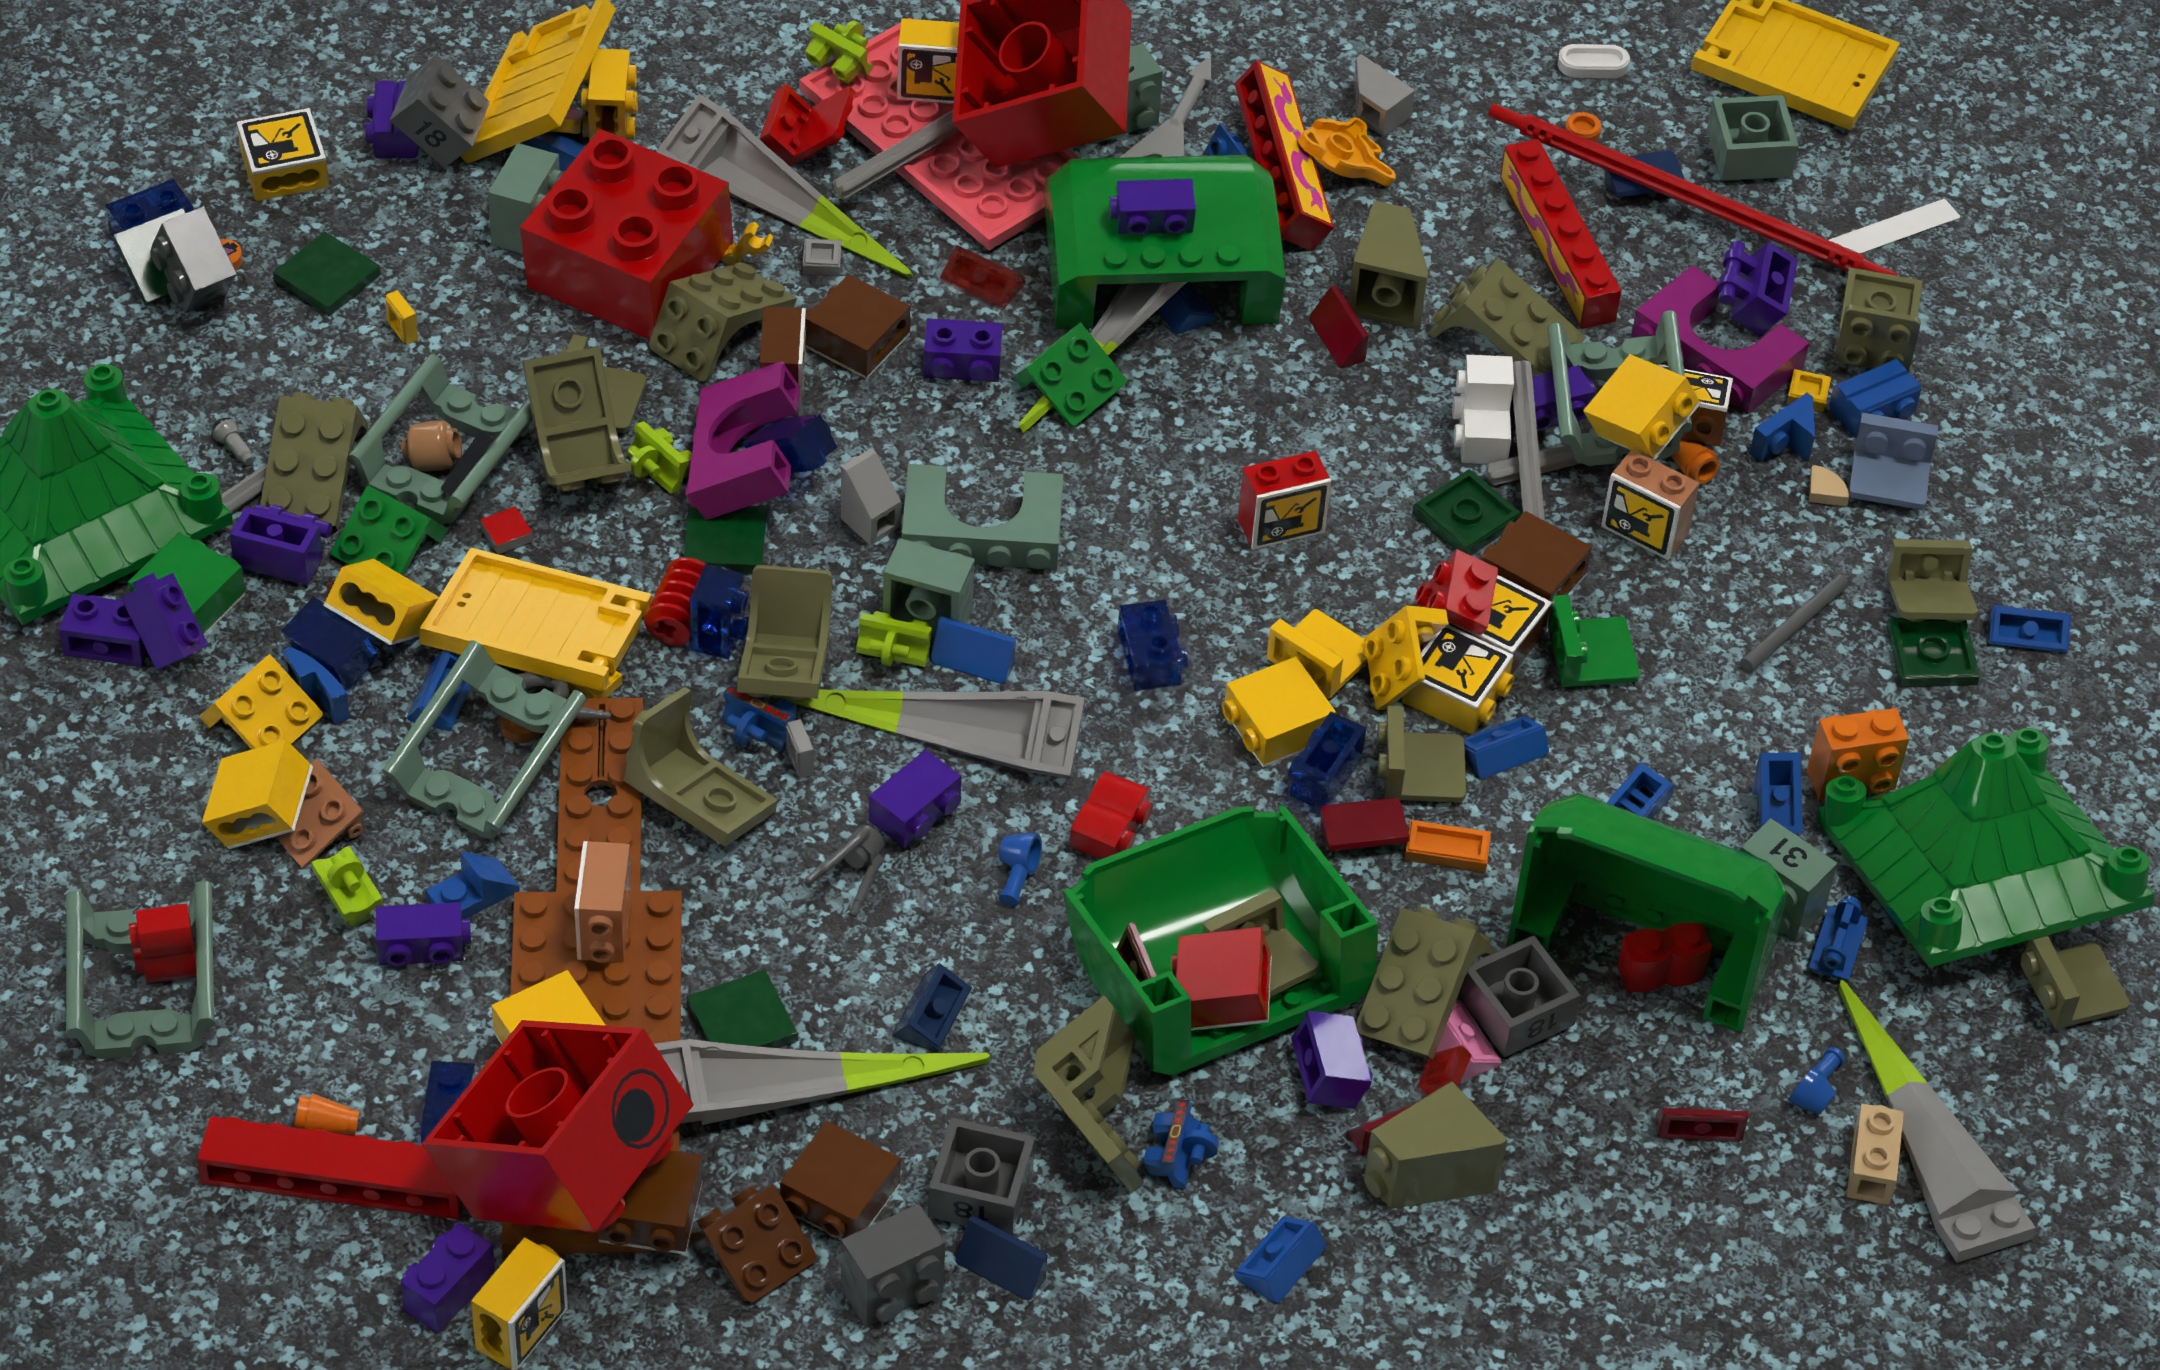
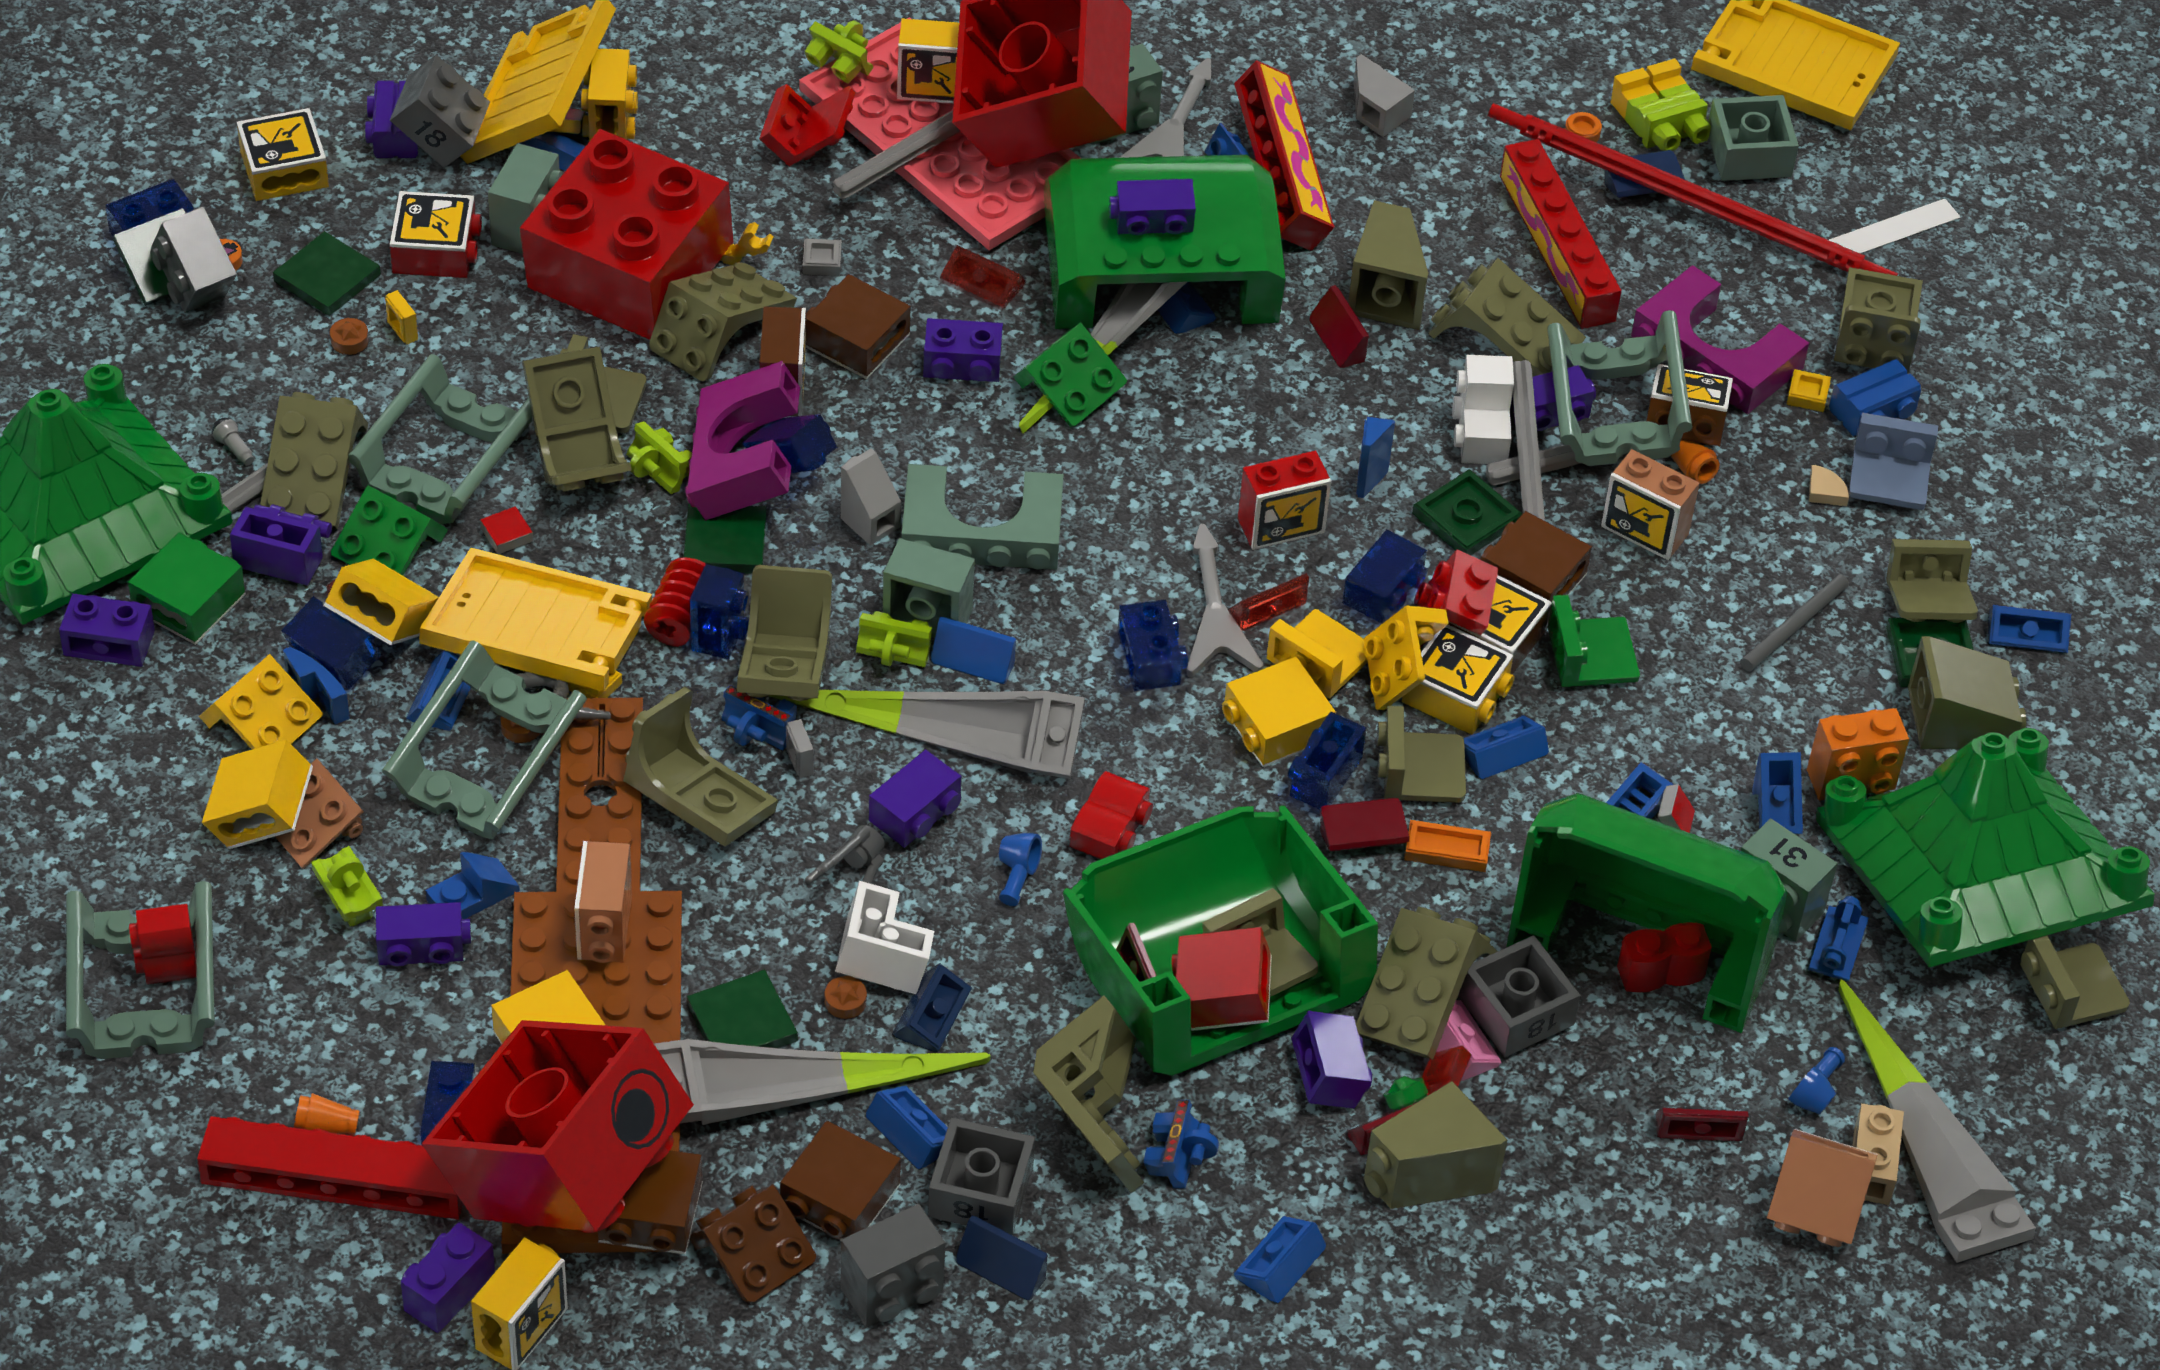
dark purple brick [121,572,208,670] -> none
medium nougat head [401,420,462,473] -> none
black tile [441,430,494,496] -> none
light grey plate [656,94,913,278] -> none
light orange tile [1298,117,1396,187] -> none
white tile [1558,44,1630,79] -> none
yellow piece [1583,354,1701,460] -> none
dark purple brick [1718,240,1798,336] -> none
blue slope [1749,393,1815,462] -> none
none -> dark orange tile [330,318,369,355]
none -> piece [390,191,482,278]
none -> dark orange tile [825,976,867,1019]
none -> white brick [835,881,934,994]
none -> blue slope [866,1086,948,1169]
none -> light grey piece [1186,524,1263,677]
none -> clear red slope [1228,573,1309,631]
none -> clear blue brick [1342,529,1428,624]
none -> blue slope [1356,417,1395,498]
none -> green tile [1383,1076,1428,1110]
none -> lime hips [1611,58,1711,151]
none -> tile [1658,784,1695,833]
none -> nougat piece [1767,1129,1878,1247]
none -> olive slope [1908,636,2026,749]

